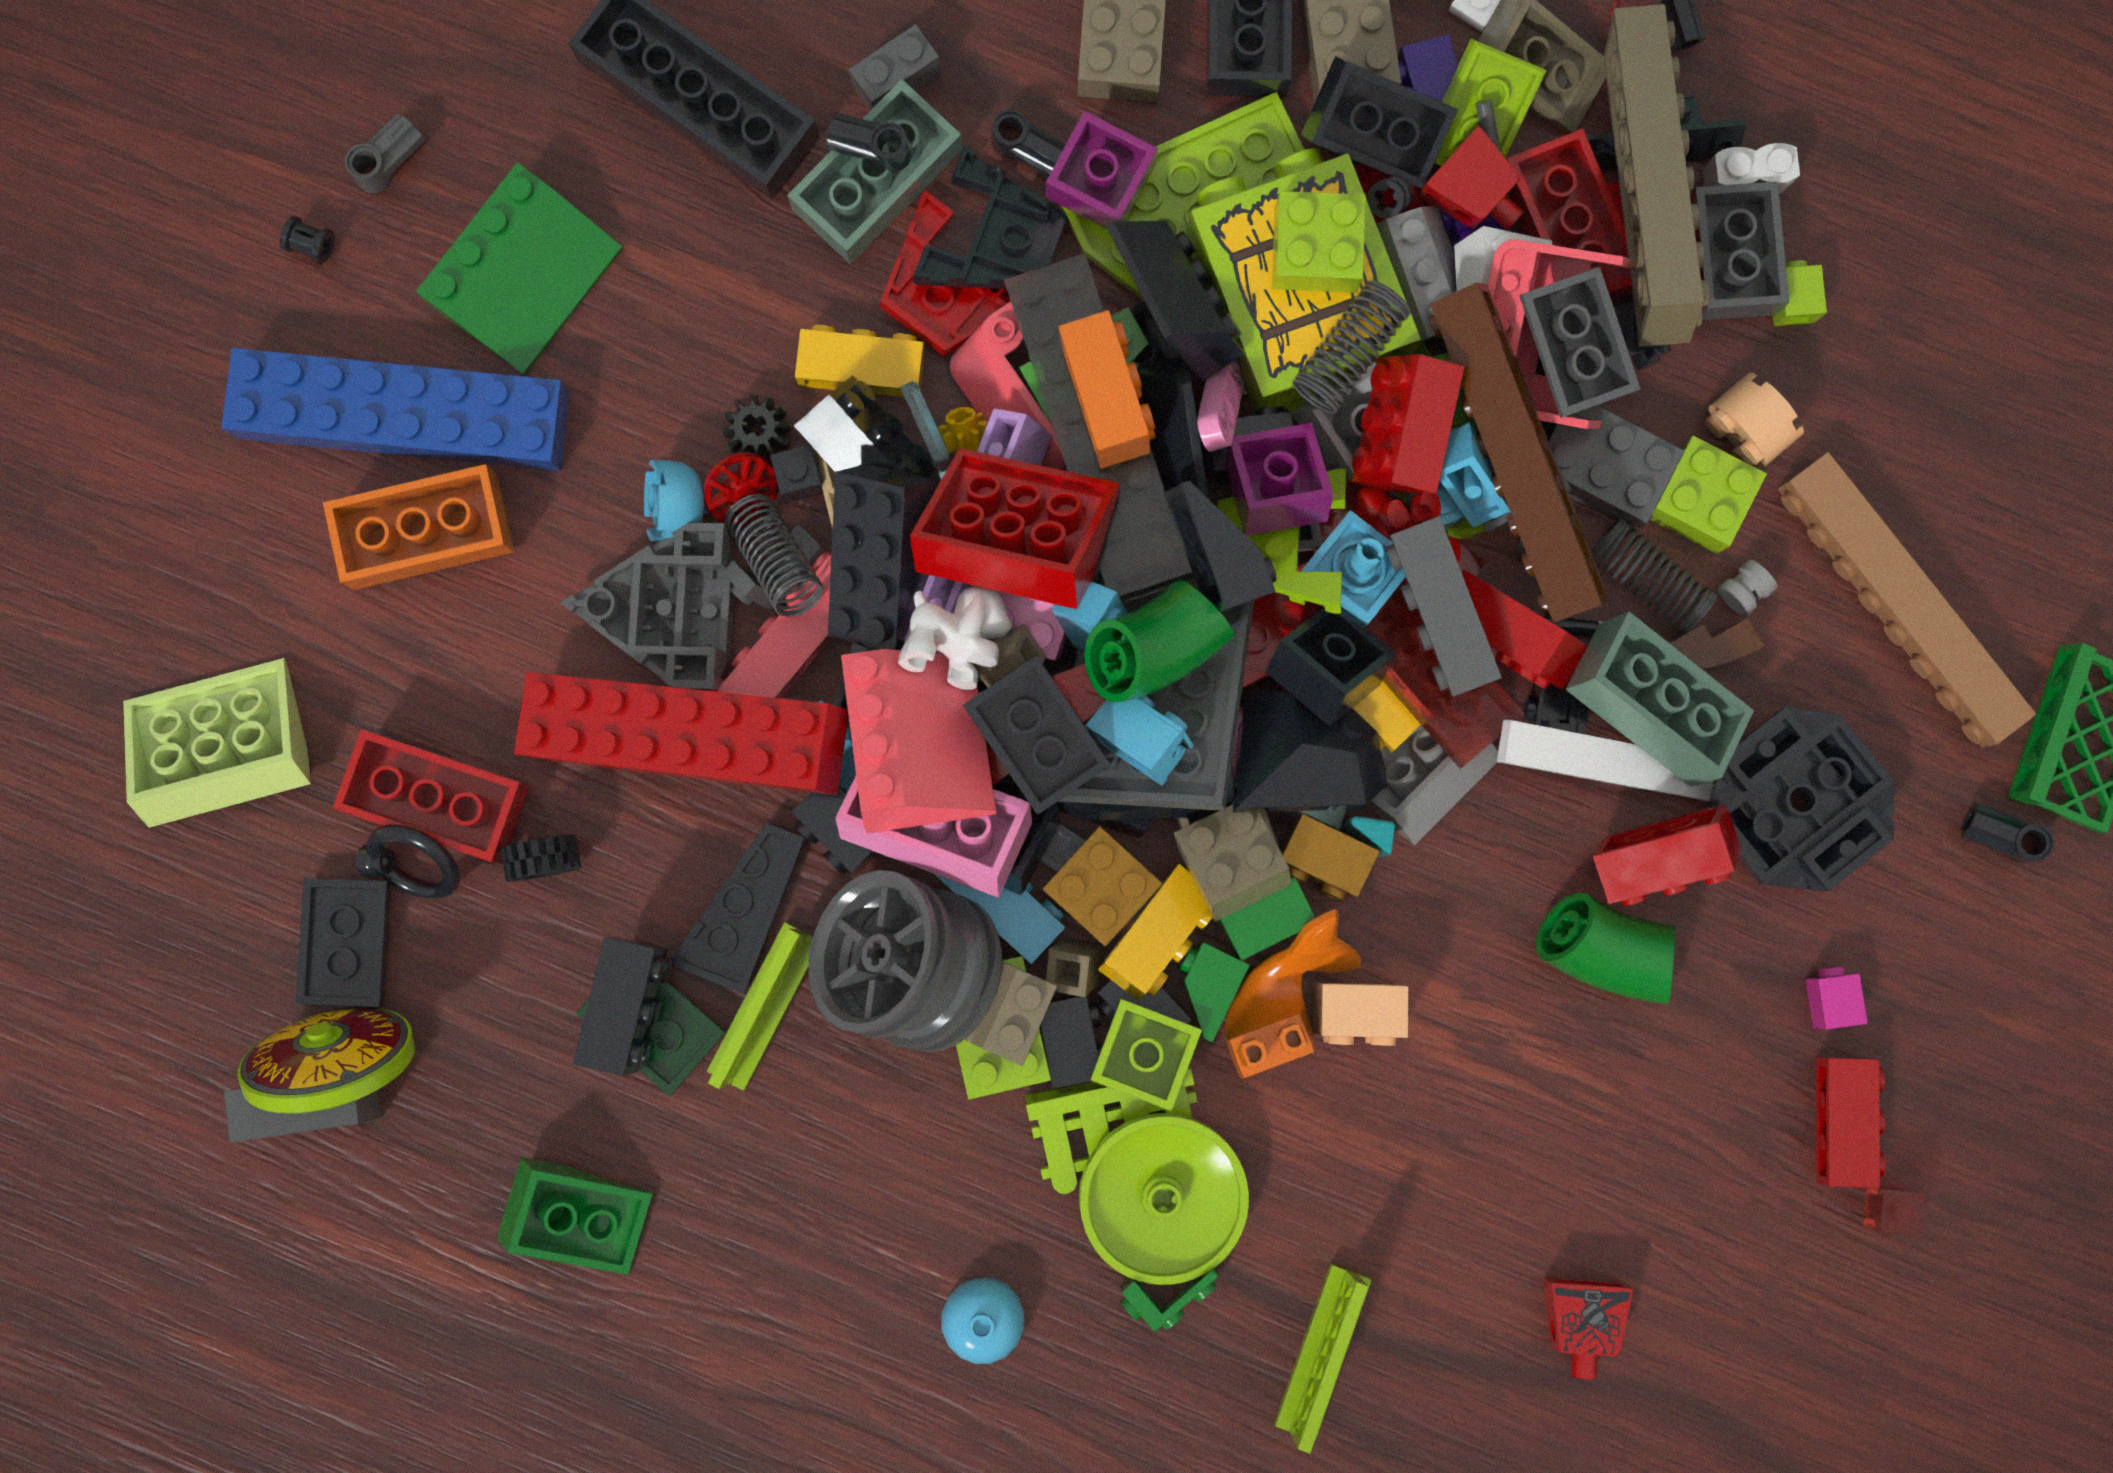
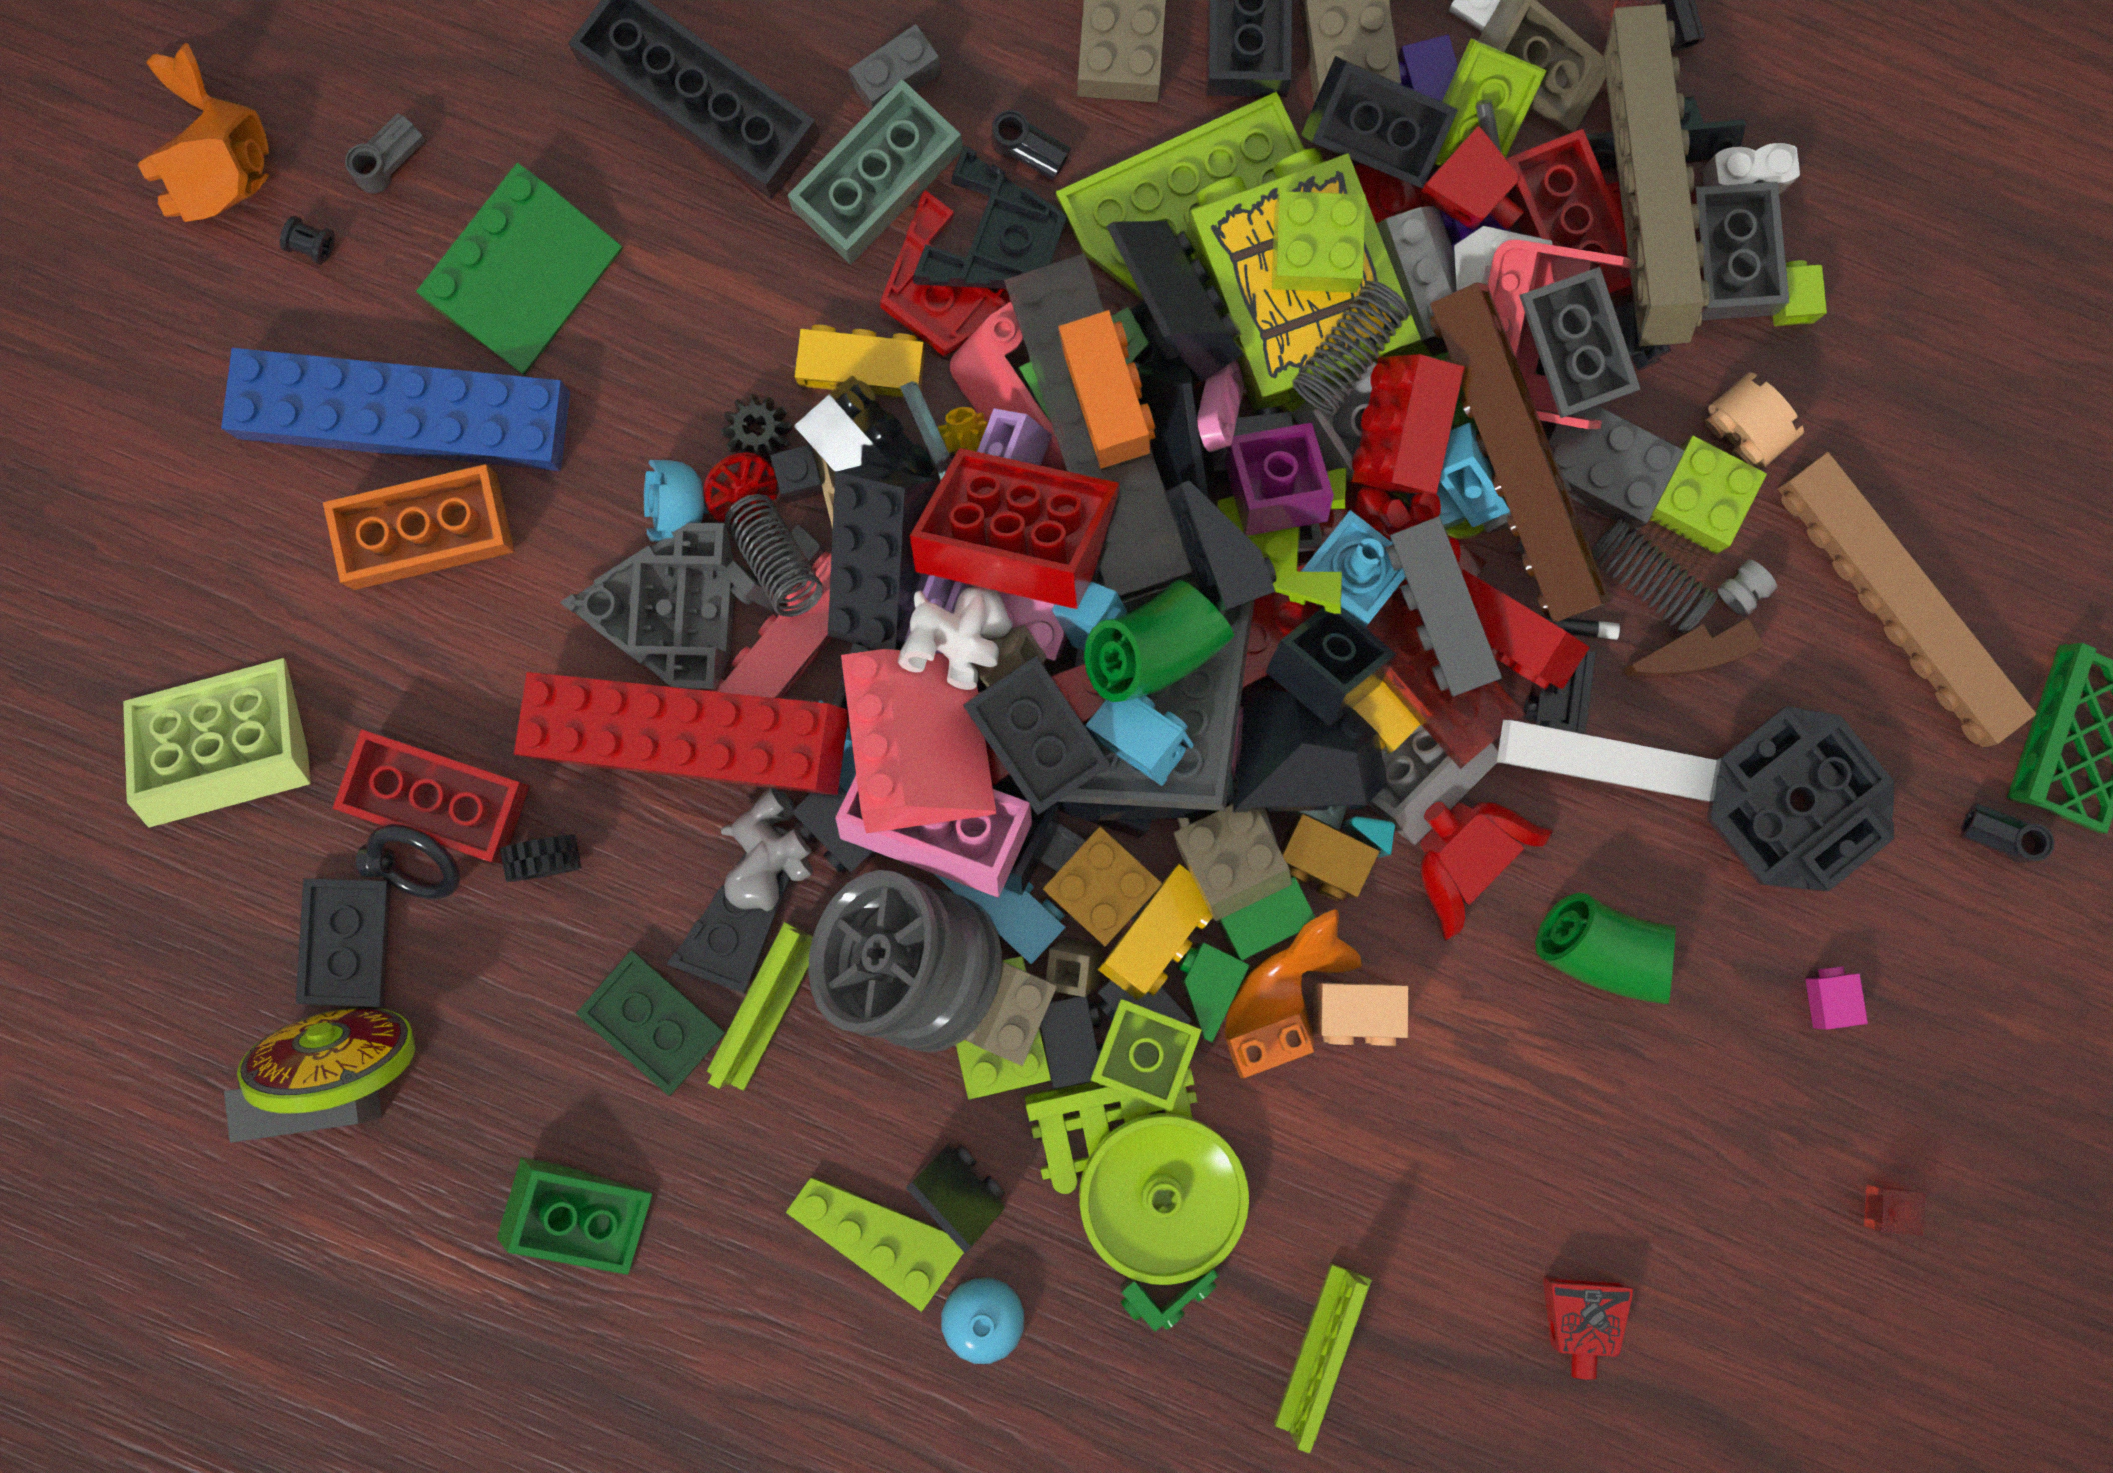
black brick [573,937,672,1076] -> none
black piece [826,112,913,171] -> none
magenta brick [1046,111,1158,229] -> none
black bush [1367,176,1412,218] -> none
sand green brick [1565,612,1754,787] -> none
red brick [1593,803,1742,906] -> none
red brick [1815,1056,1886,1188] -> none
none -> orange hips [138,43,269,222]
none -> light grey animal [721,788,813,911]
none -> lime wing [786,1176,964,1312]
none -> slope [906,1142,1006,1253]
none -> red torso [1421,802,1553,940]

